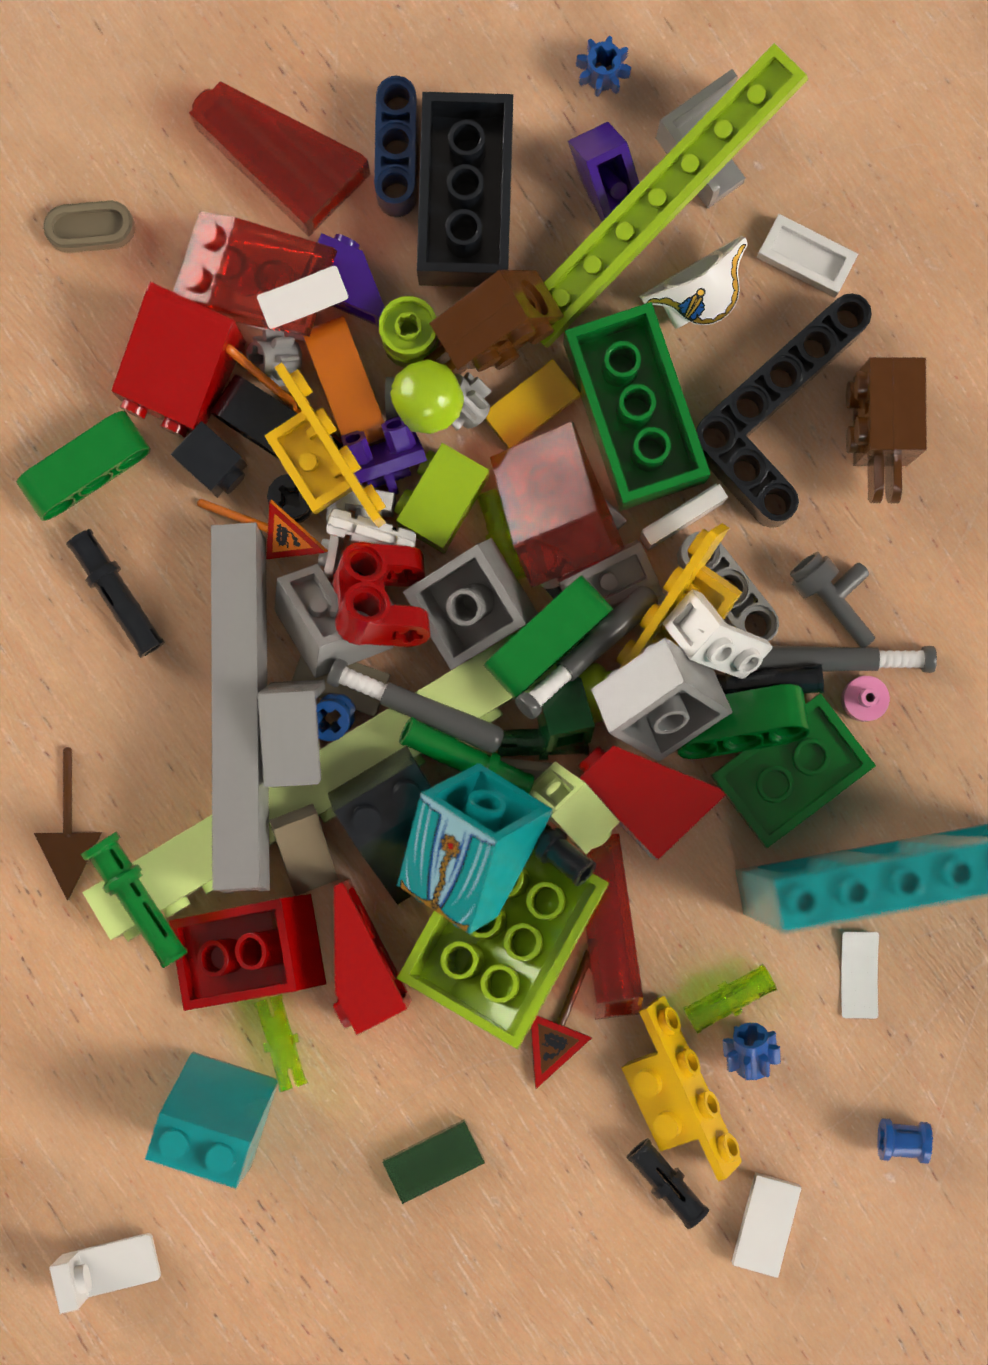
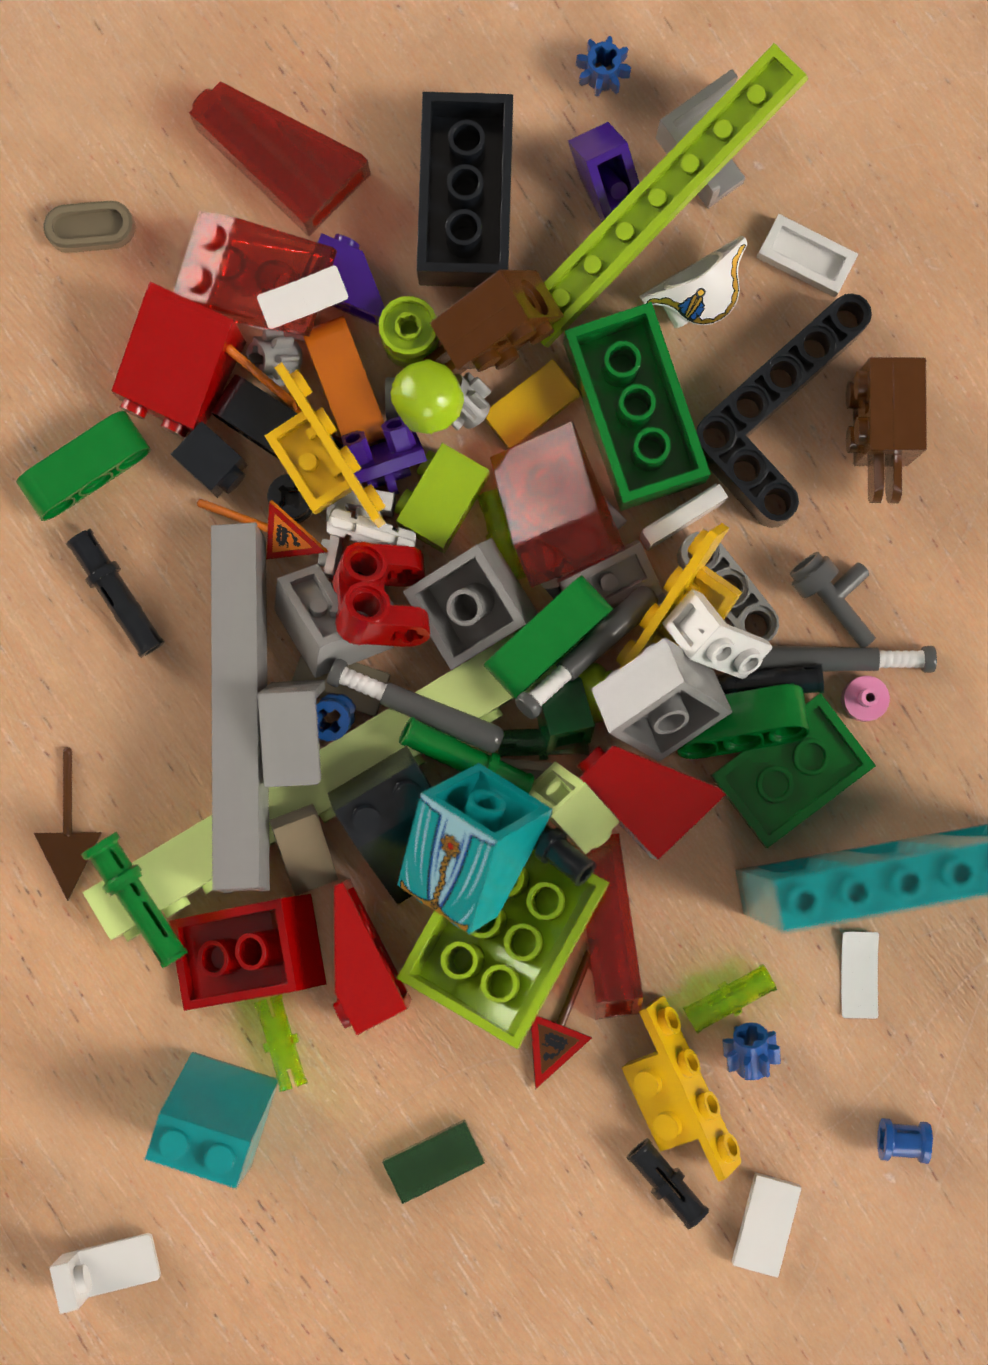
dark blue beam [374,75,418,217] -> none

